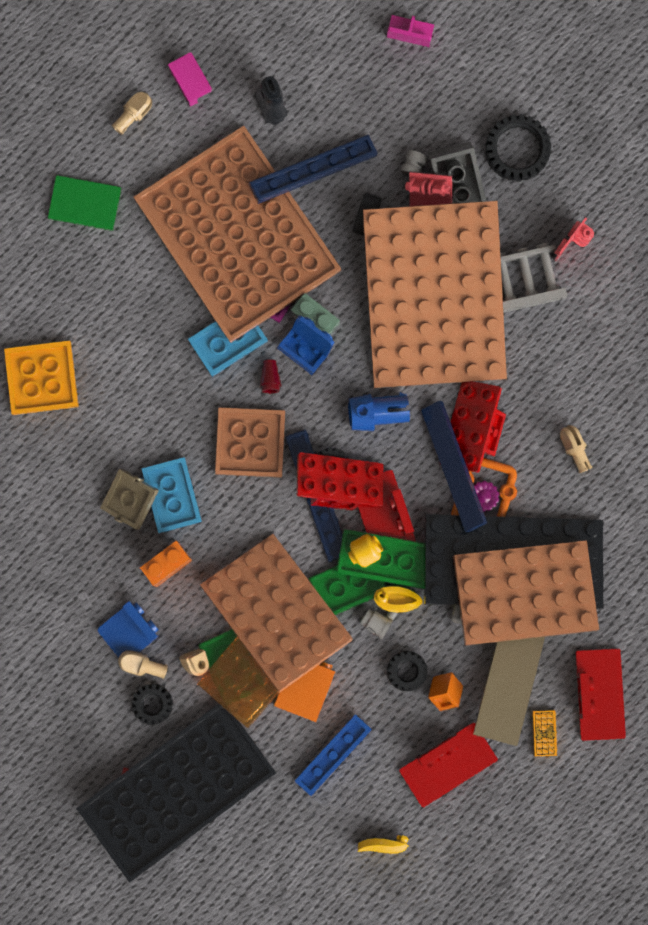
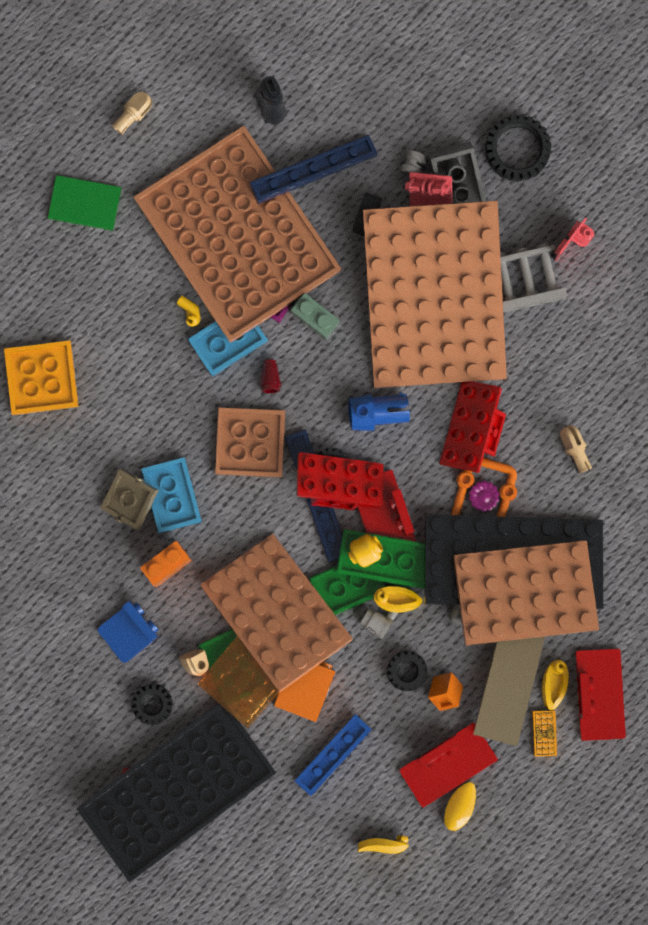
tan arm [118,651,168,679] -> none
dark pink panel [168,52,212,107] -> none
blue bracket [277,315,334,375] -> none
dark pink panel [387,15,434,47] -> none
dark blue tile [421,401,487,532] -> none
none -> yellow arm [176,295,201,327]
none -> yellow arm [444,782,476,831]
none -> yellow arm [542,660,569,710]

